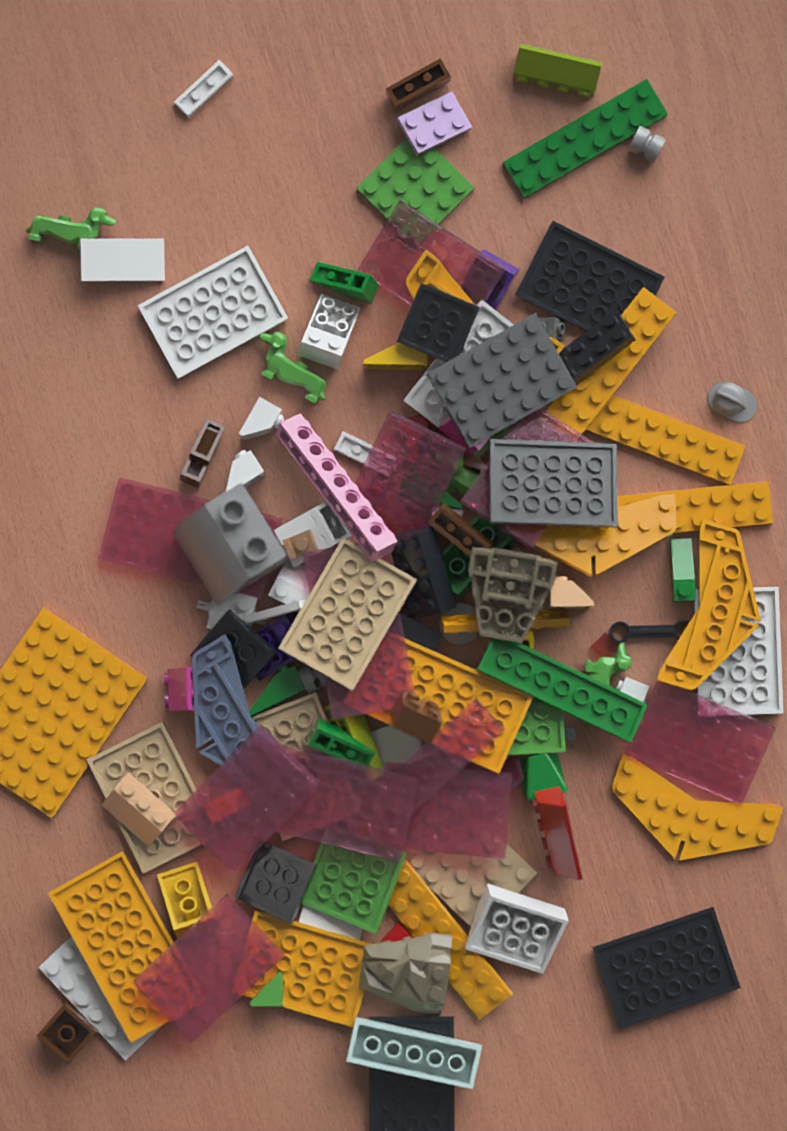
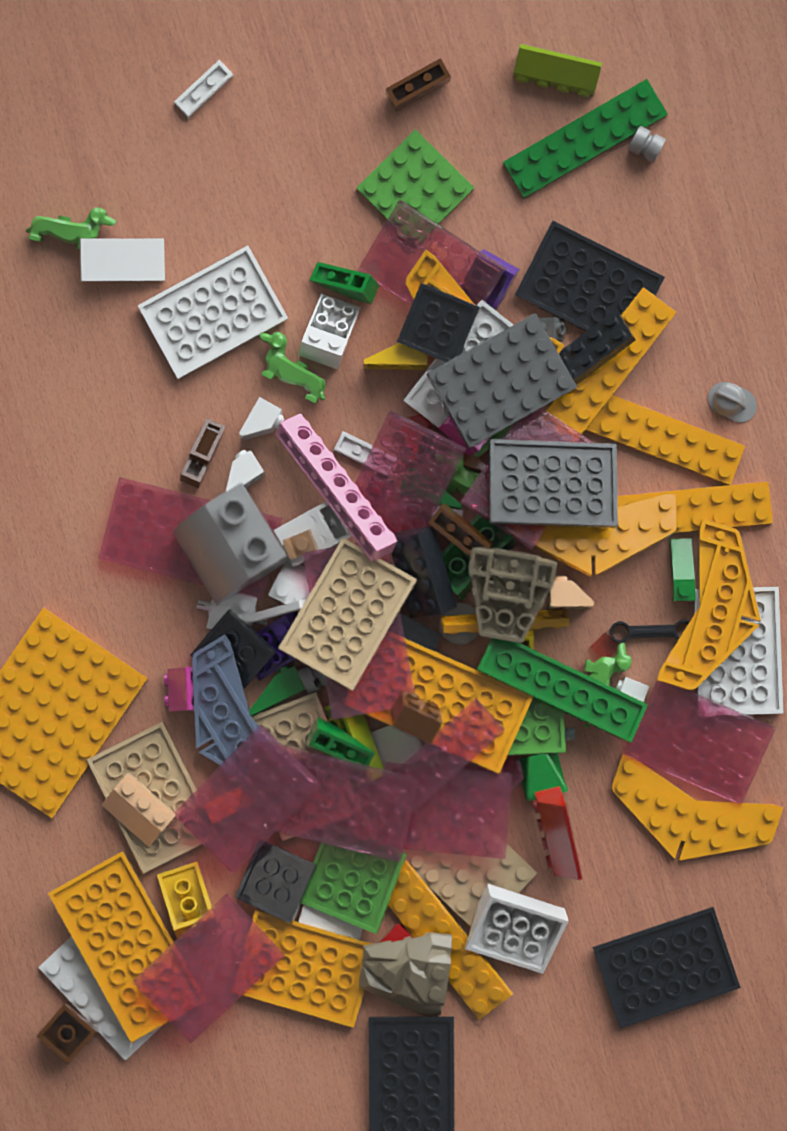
bright green slope [249,971,283,1006] -> none
light aqua brick [347,1017,482,1089] -> none
lavender plate [397,92,472,156] -> none

